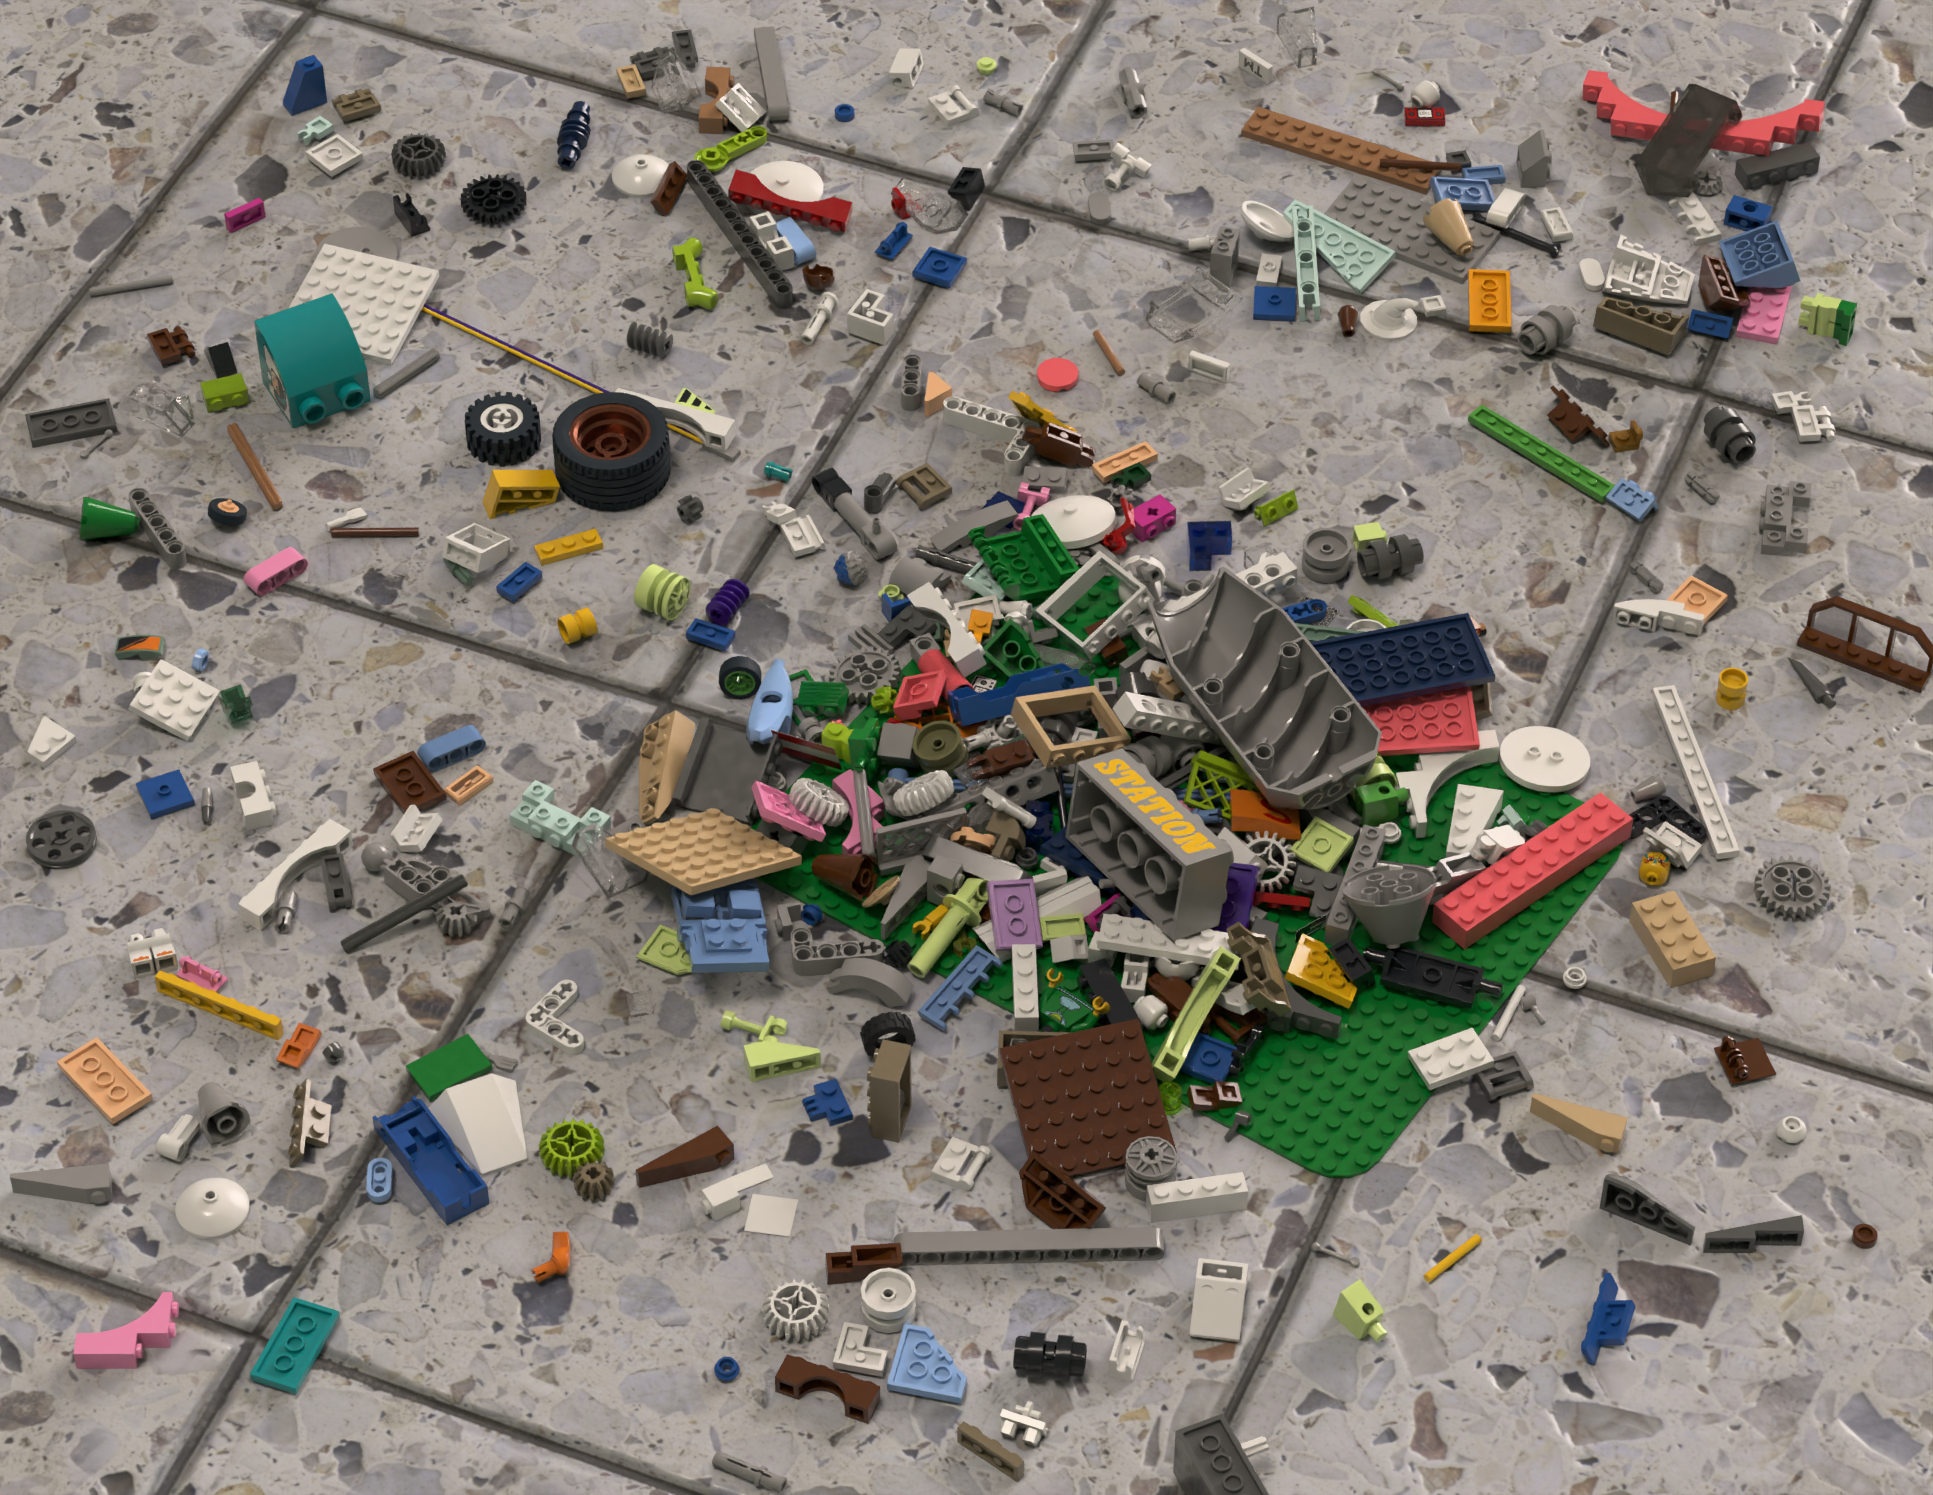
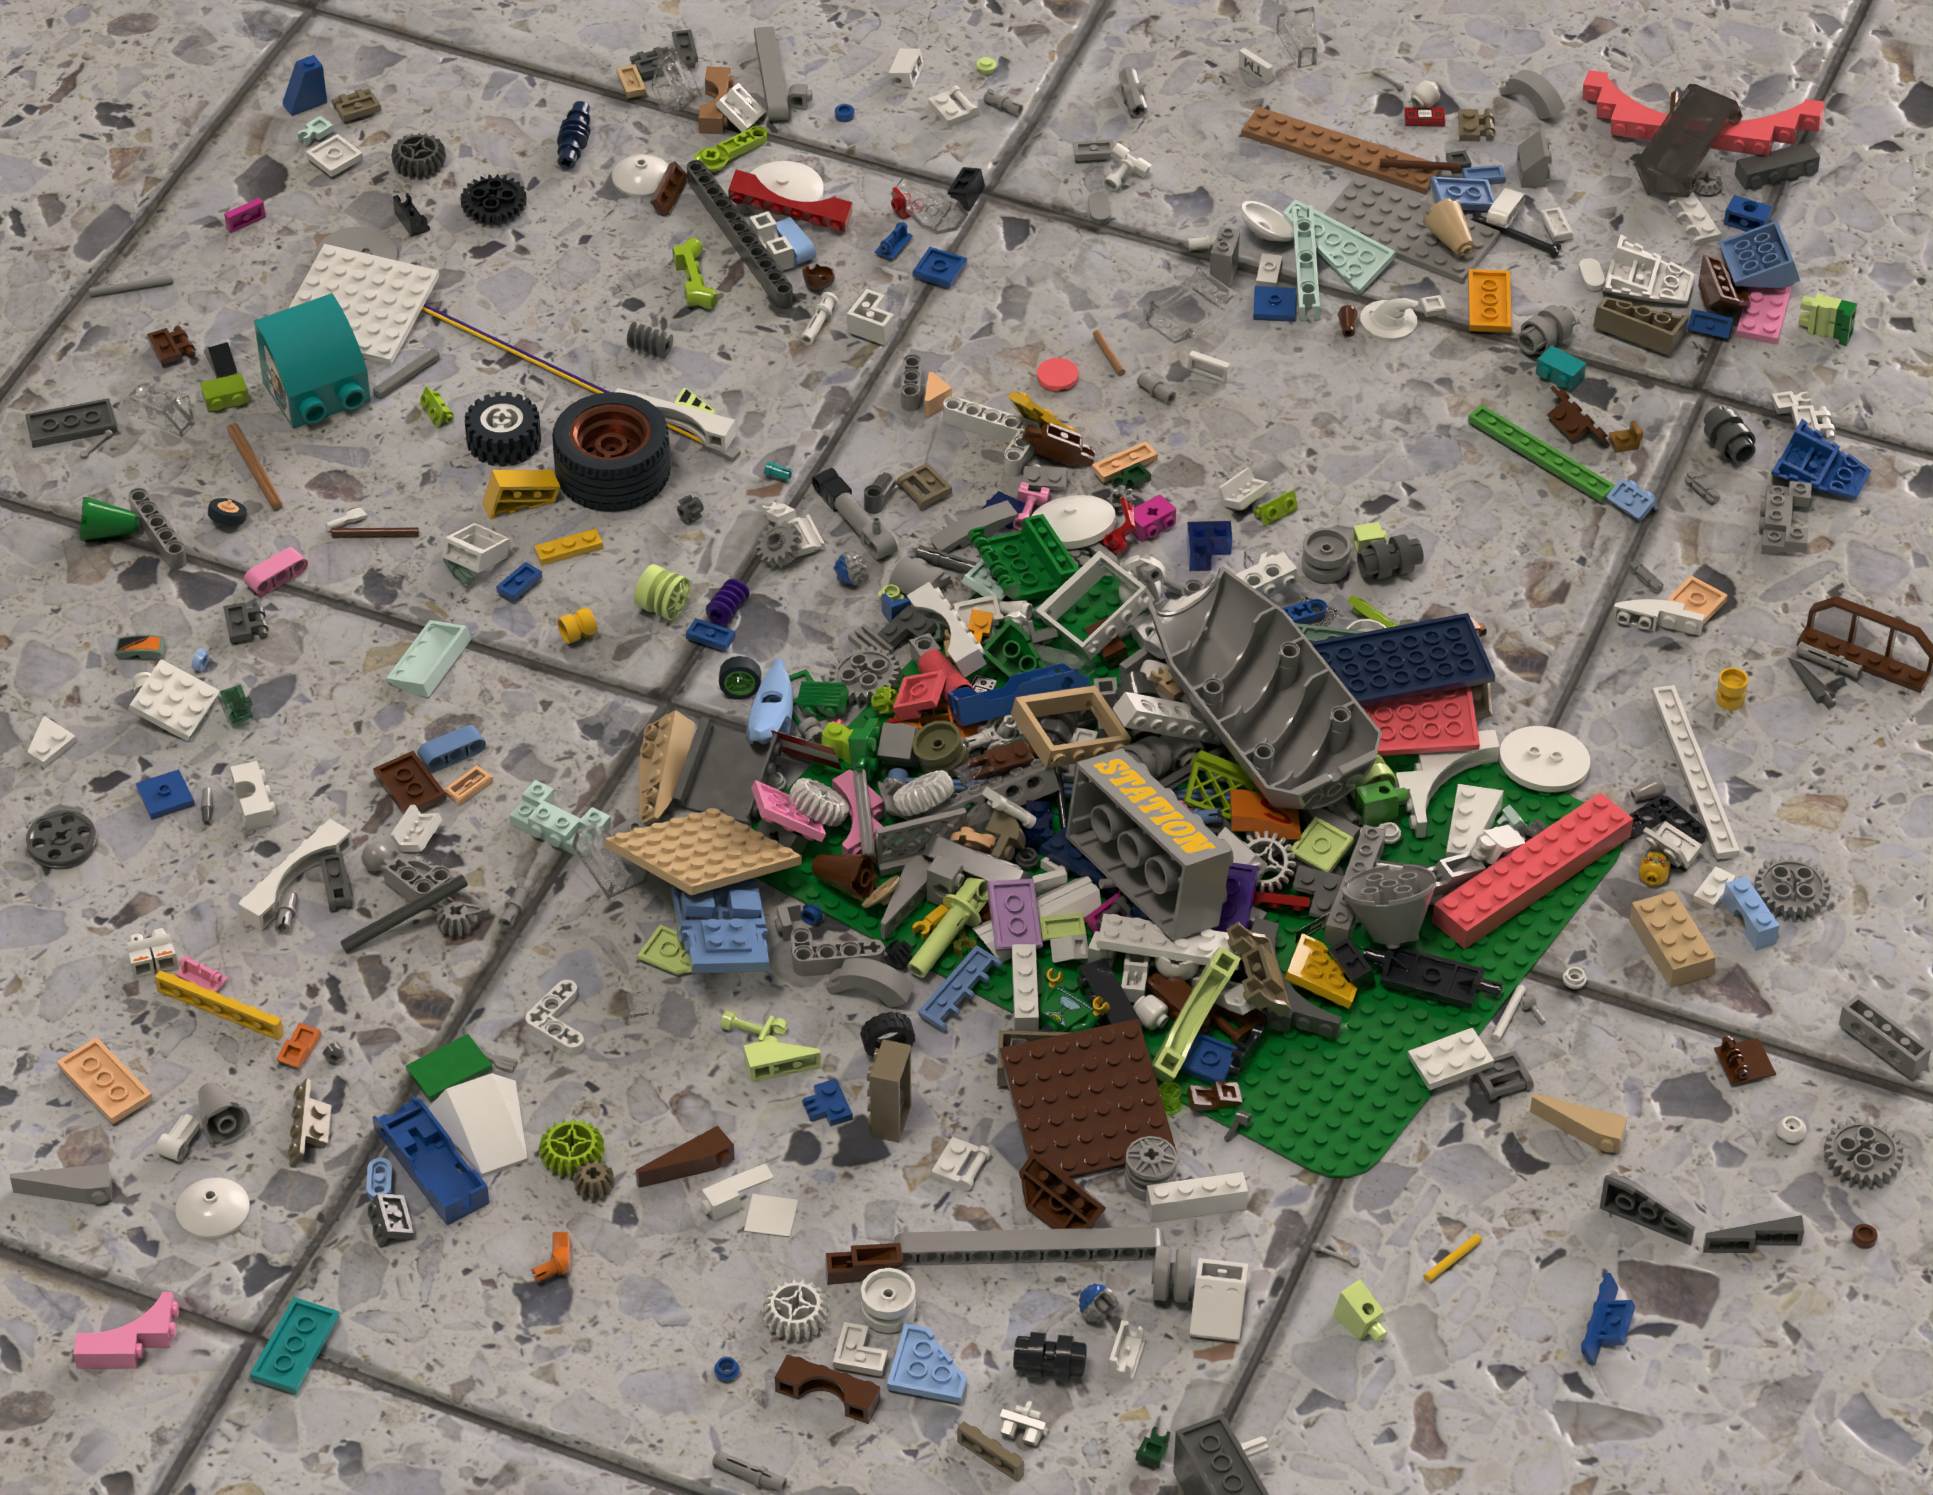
none -> dark grey plate [223,602,269,643]
none -> dark grey bracket [367,1193,414,1246]
none -> light aqua slope [386,620,471,698]
none -> lime hinge [420,386,454,428]
none -> light grey gear [756,521,803,568]
none -> light grey plate [787,84,813,110]
none -> light grey piece [1079,1283,1119,1324]
none -> dark green plate [1135,1427,1171,1469]
none -> light grey wheel [1151,1246,1191,1303]
none -> dark tan plate [1458,108,1495,141]
none -> light grey arch [1499,70,1566,120]
none -> teal brick [1536,346,1586,392]
none -> white plate [1693,866,1736,911]
none -> light blue arch [1722,876,1779,950]
none -> blue wedge [1771,418,1872,500]
none -> light grey pin [1796,642,1863,679]
none -> light grey gear [1824,1118,1904,1187]
none -> light grey brick [1839,994,1931,1079]

